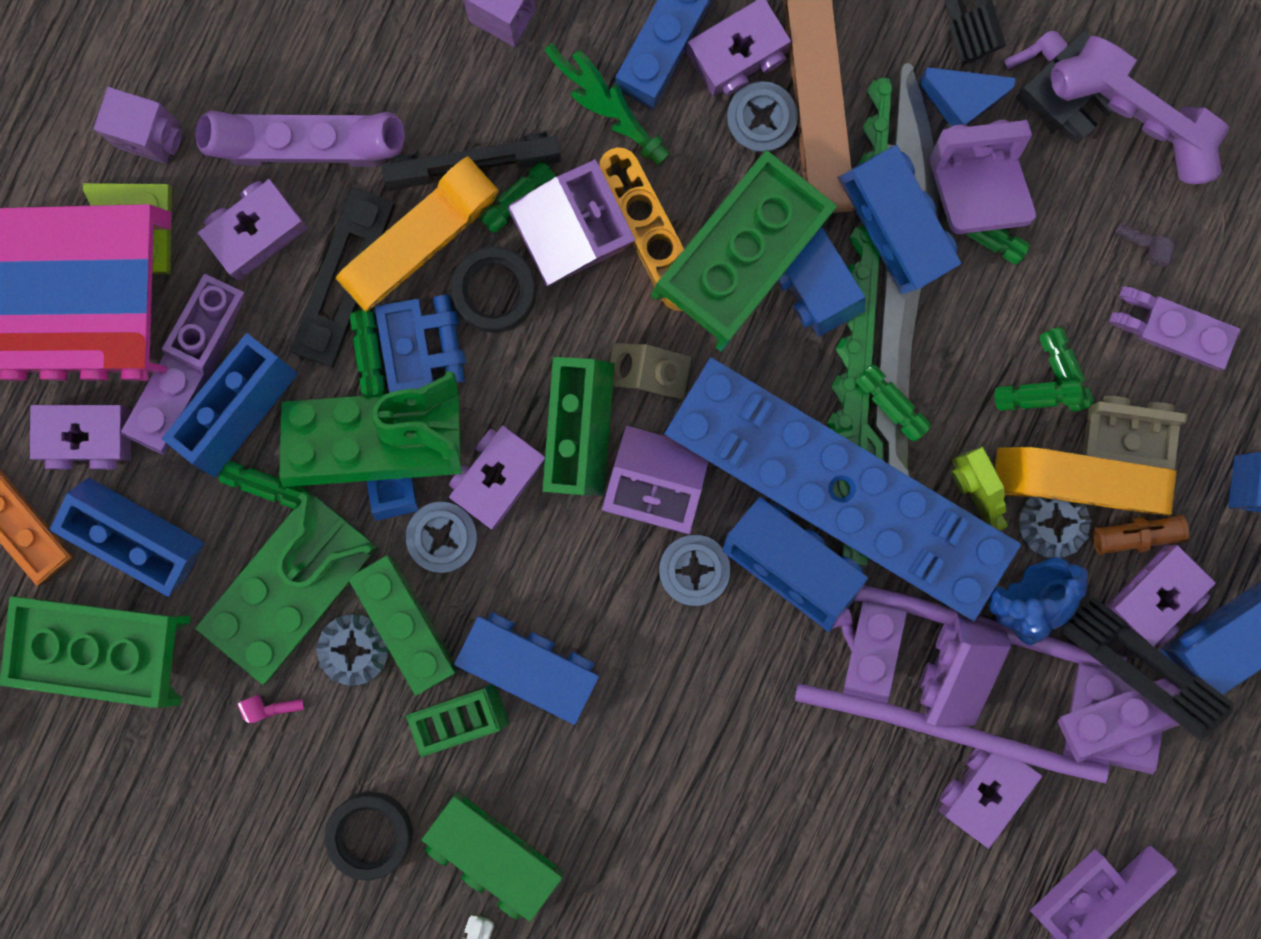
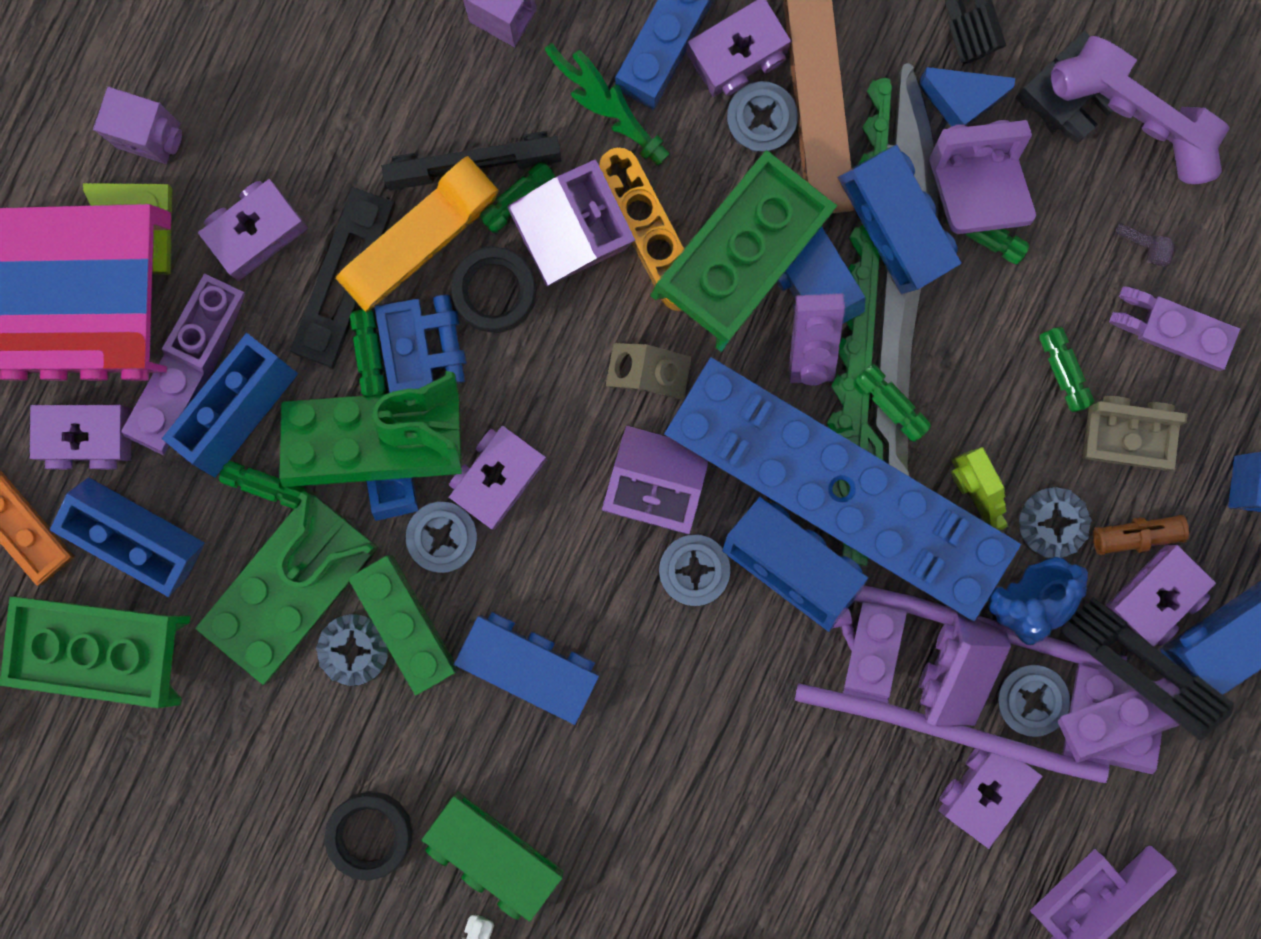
medium lavender plate [195,110,406,167] -> none
dark pink hand [238,694,304,723] -> none
green slope [405,684,509,757] -> none
green brick [543,357,615,496] -> none
green axle [994,380,1084,411] -> none
light orange beam [995,447,1177,515] -> none
medium lavender hand [1003,31,1068,70] -> none
none -> medium lavender plate [789,294,845,385]
none -> sand blue gear [997,665,1070,737]

